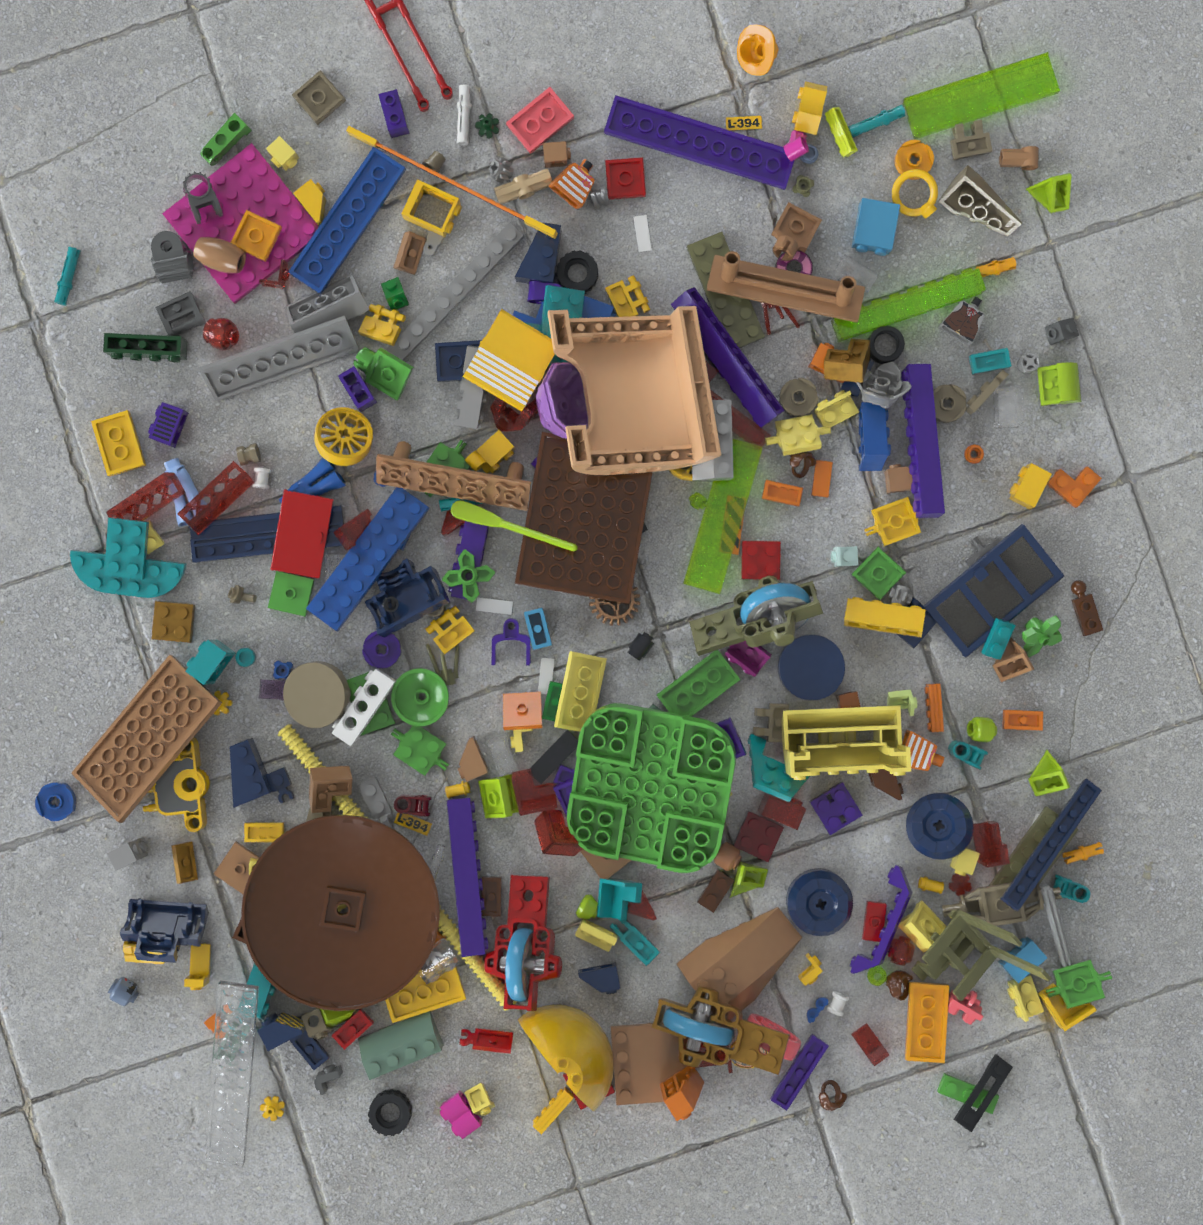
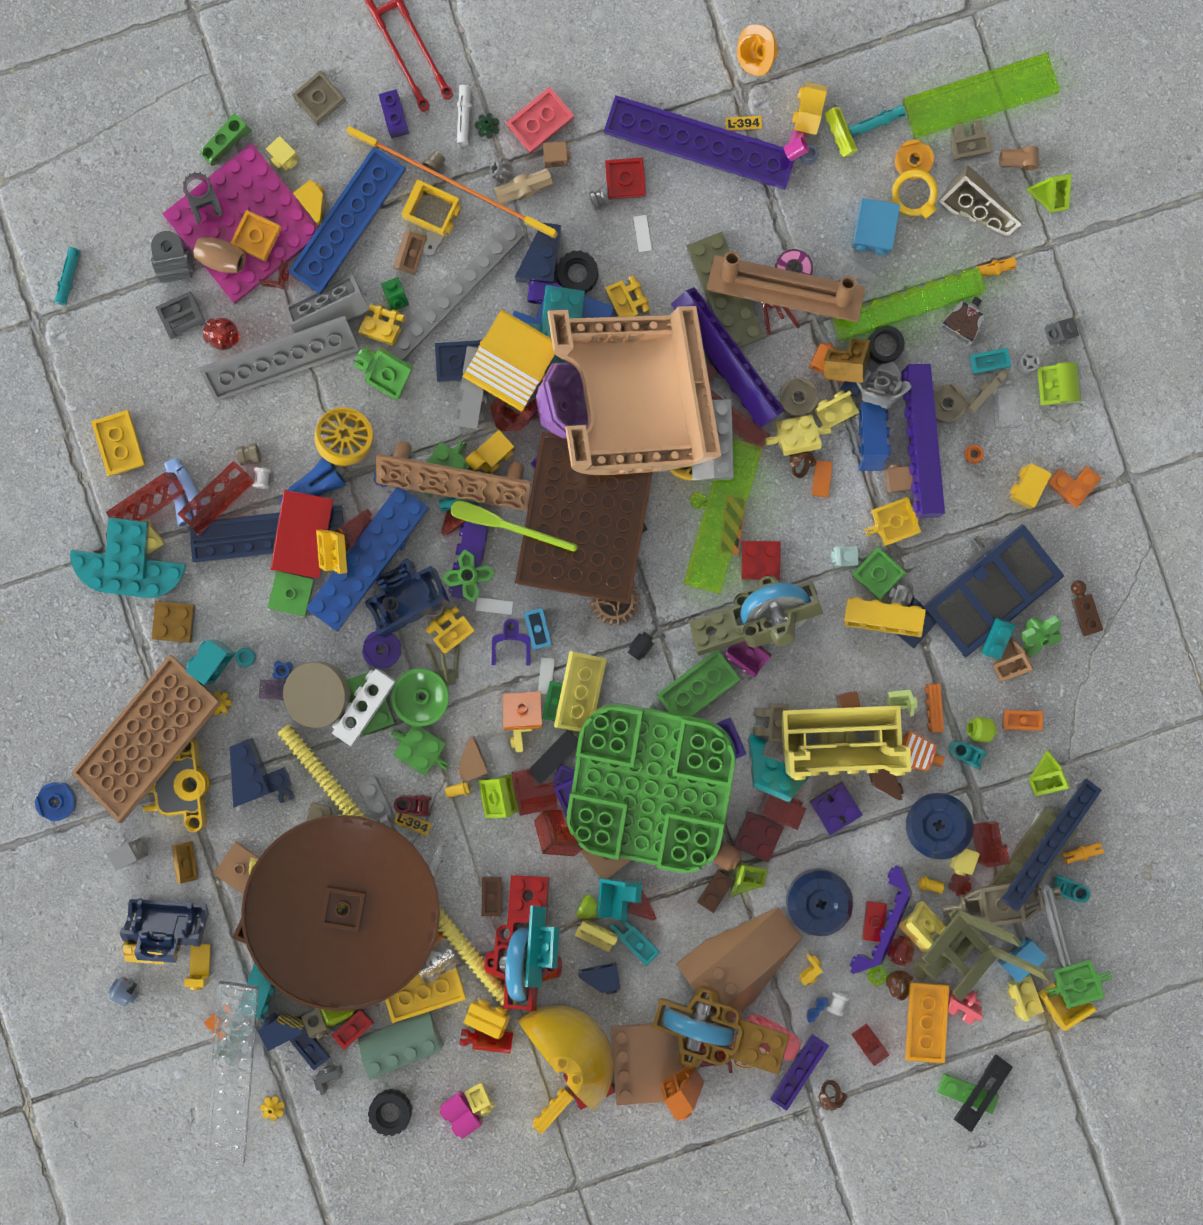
dark green brick [103,333,188,363] -> none
dark purple brick [148,402,189,448] -> none
dark tan plate [228,585,257,604] -> none
yellow plate [244,822,284,842] -> none
medium nougat panel [309,766,352,813] -> none
dark purple brick [338,366,378,412] -> none
dark purple brick [446,798,488,957] -> none
orange torso [548,159,595,209] -> none
orange plate [761,480,803,507] -> none
medium nougat plate [771,202,822,261] -> none
dark blue piece [778,635,845,700] -> none
olive plate [792,175,814,197] -> none
none -> yellow slope [316,530,347,574]
none -> yellow brick [464,998,511,1039]
none -> teal bracket [525,906,560,988]

